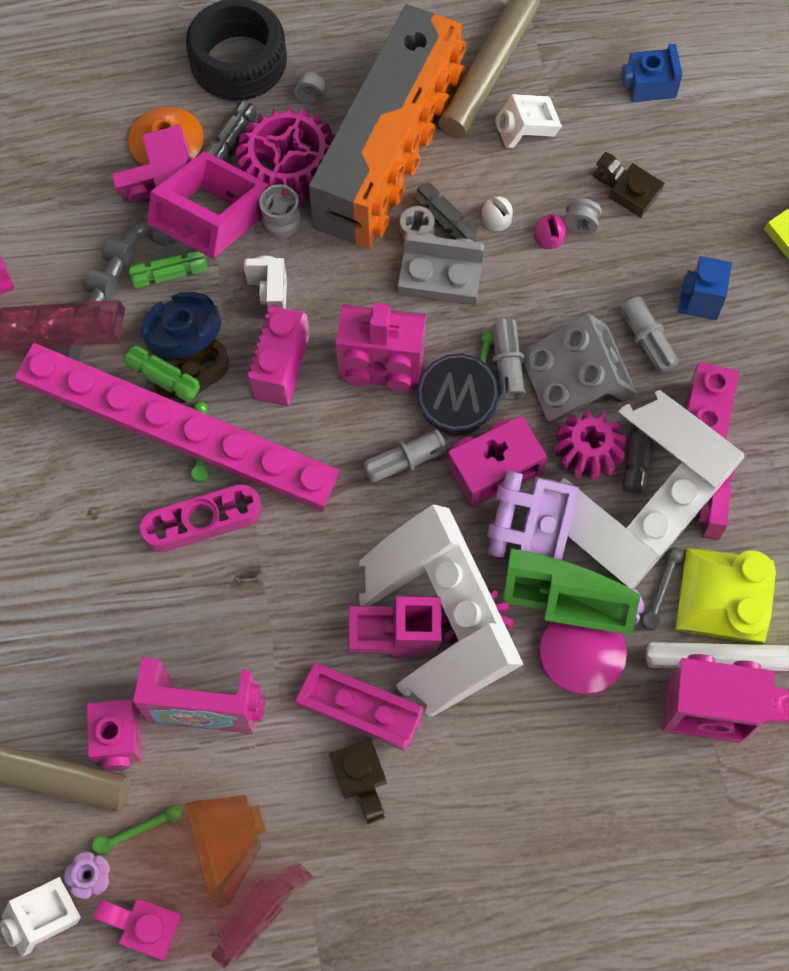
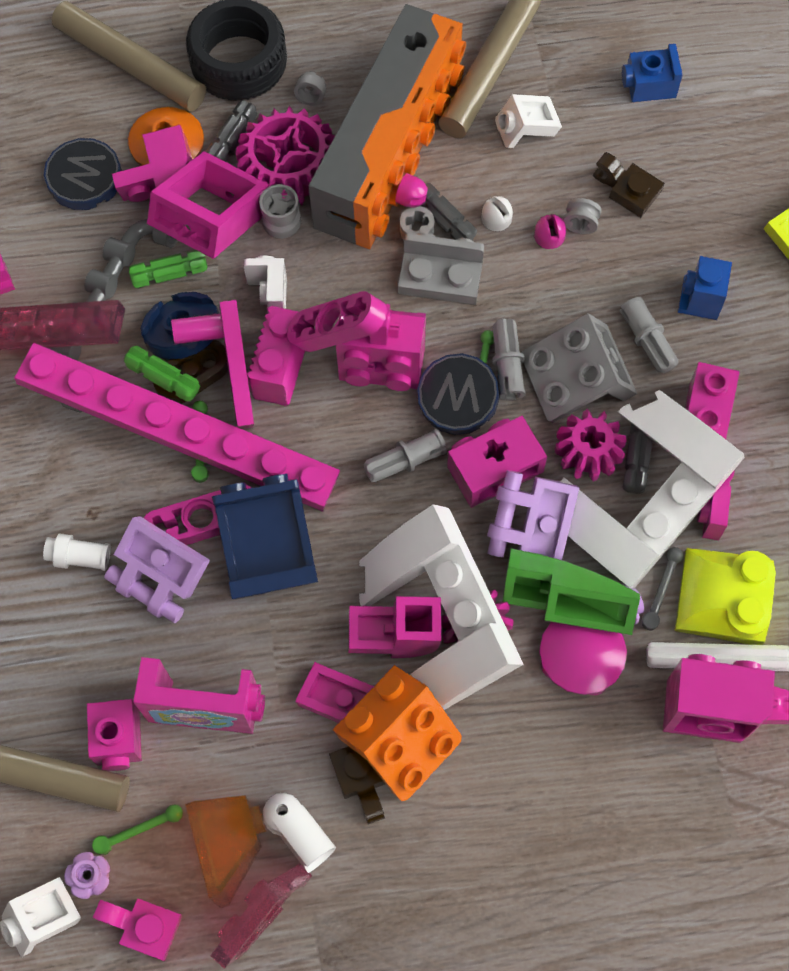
none -> white animal [43,533,111,571]
none -> tile [44,138,122,210]
none -> dark tan piece [52,1,206,112]
none -> lavender plate [104,516,210,623]
none -> dark pink piece [171,300,254,429]
none -> dark blue panel [212,474,318,599]
none -> white piece [263,793,336,873]
none -> dark pink beam [287,291,387,352]
none -> orange bracket [332,665,462,801]
none -> dark pink hinge [395,173,428,208]

